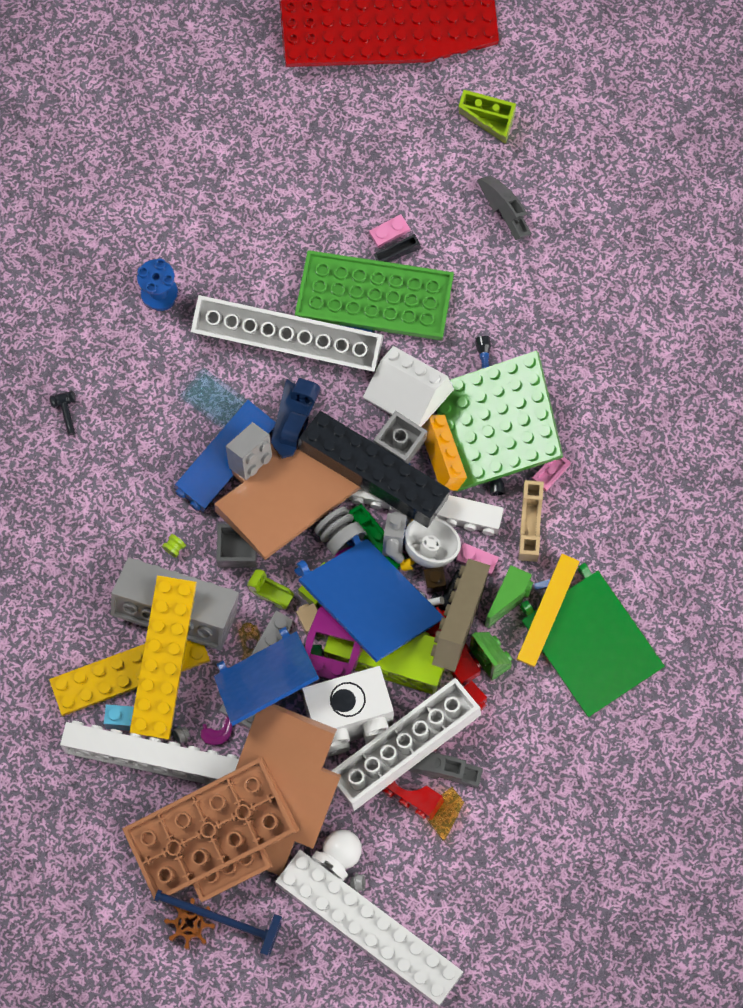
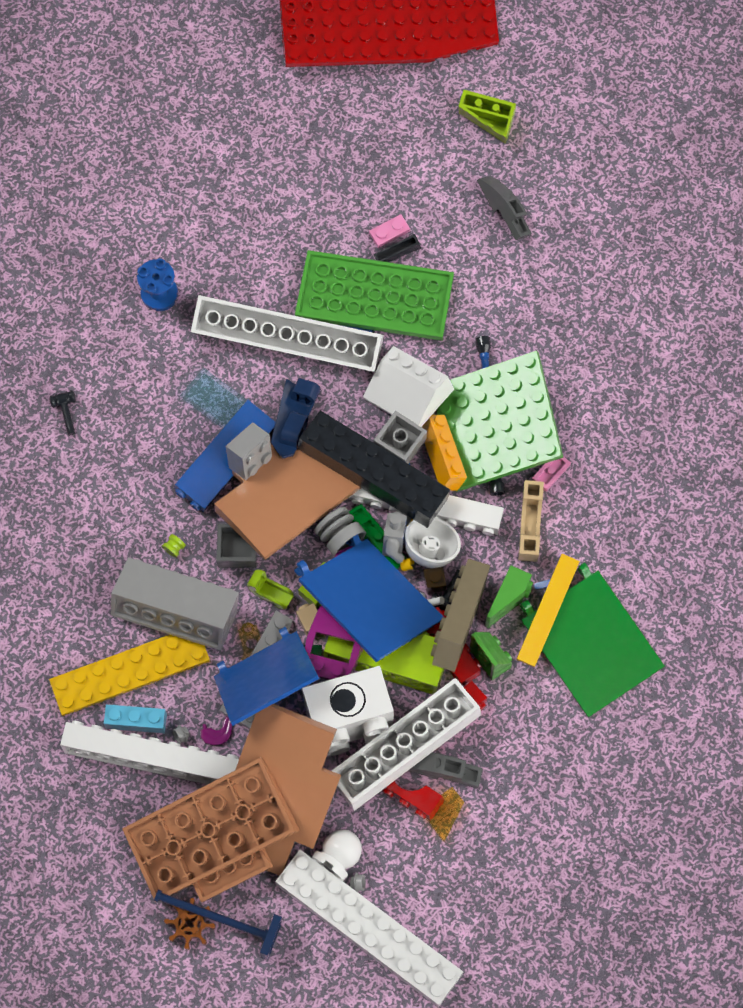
yellow plate [129,575,197,739] -> none
bright pink plate [456,542,499,576] -> none

